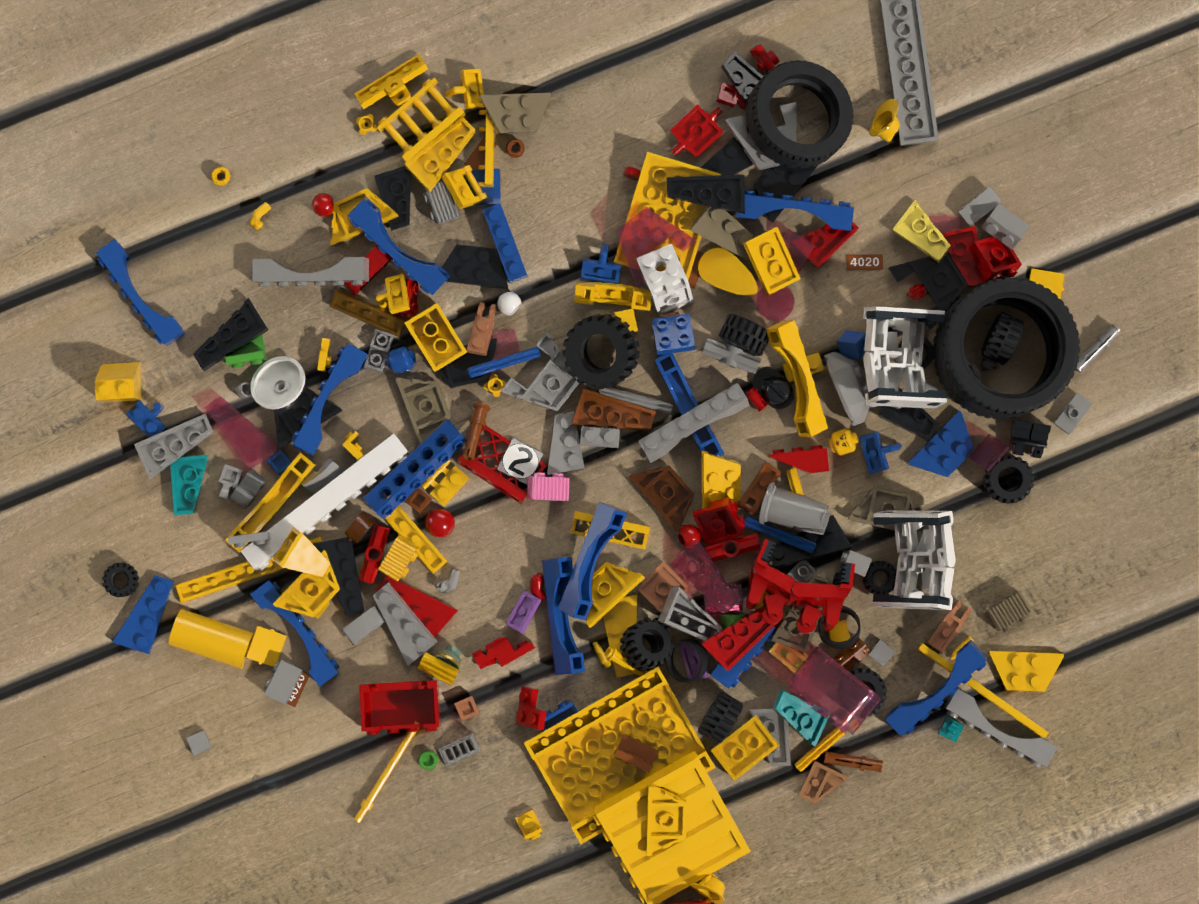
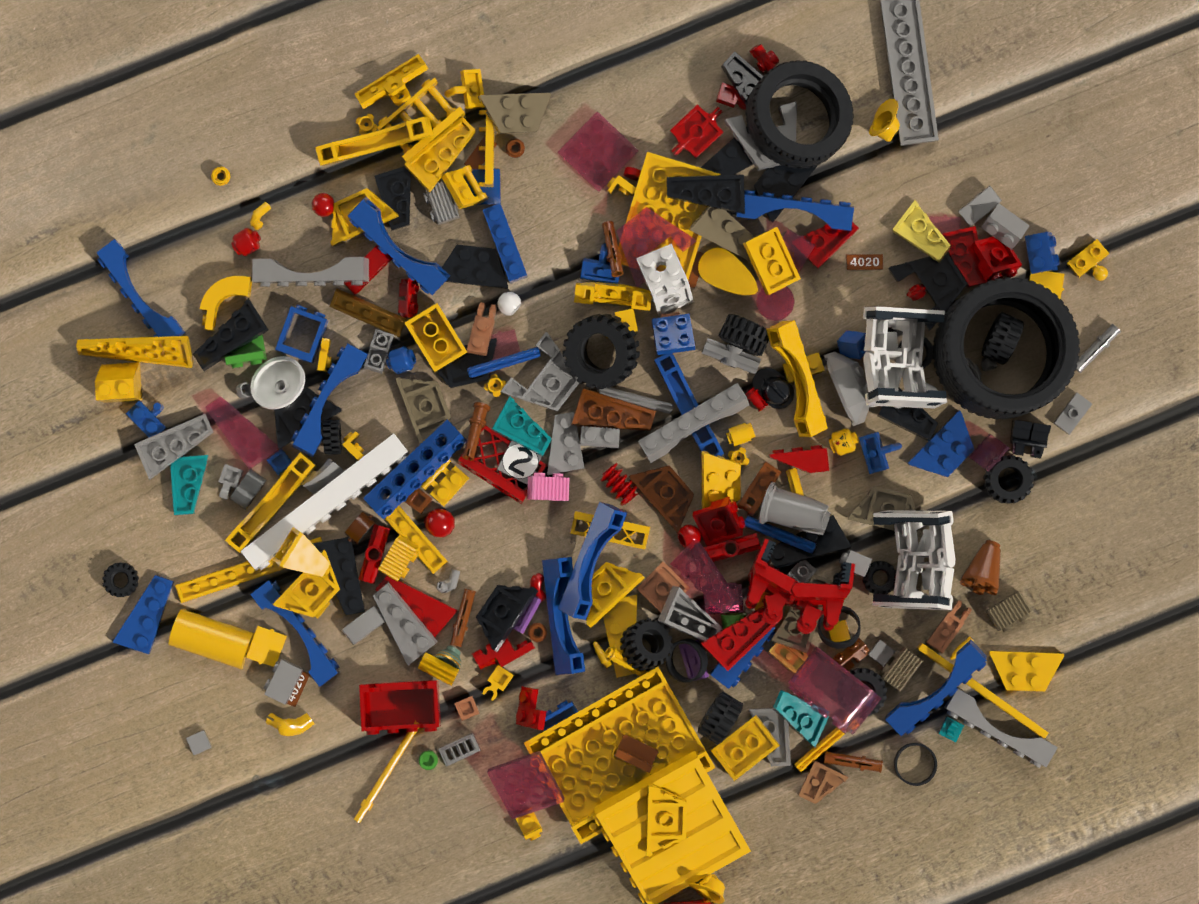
light grey plate [228,532,270,548] -> none
yellow plate [375,273,410,314] -> none
none -> yellow wing [76,336,194,368]
none -> yellow arch [200,276,252,331]
none -> red head [231,228,261,256]
none -> yellow arm [266,713,315,736]
none -> blue window [275,305,329,364]
none -> yellow arch [315,117,434,166]
none -> black tyre [323,420,342,455]
none -> dark orange pin [450,588,476,647]
none -> black wing [476,585,538,652]
none -> yellow plate [483,664,514,701]
none -> clear pink plate [487,751,565,819]
none -> teal wing [492,396,552,457]
none -> dark orange plate [528,623,547,642]
none -> clear pink plate [558,111,639,192]
none -> red piece [600,462,640,506]
none -> dark orange pin [602,221,624,277]
none -> yellow bracket [607,175,636,196]
none -> yellow brick [726,423,755,447]
none -> yellow plate [728,447,749,466]
none -> dark tan brick [880,647,923,692]
none -> black tyre [894,743,937,786]
none -> dark orange cone [960,540,1001,595]
none -> blue bracket [1025,232,1060,274]
none -> yellow plate [1067,239,1109,281]

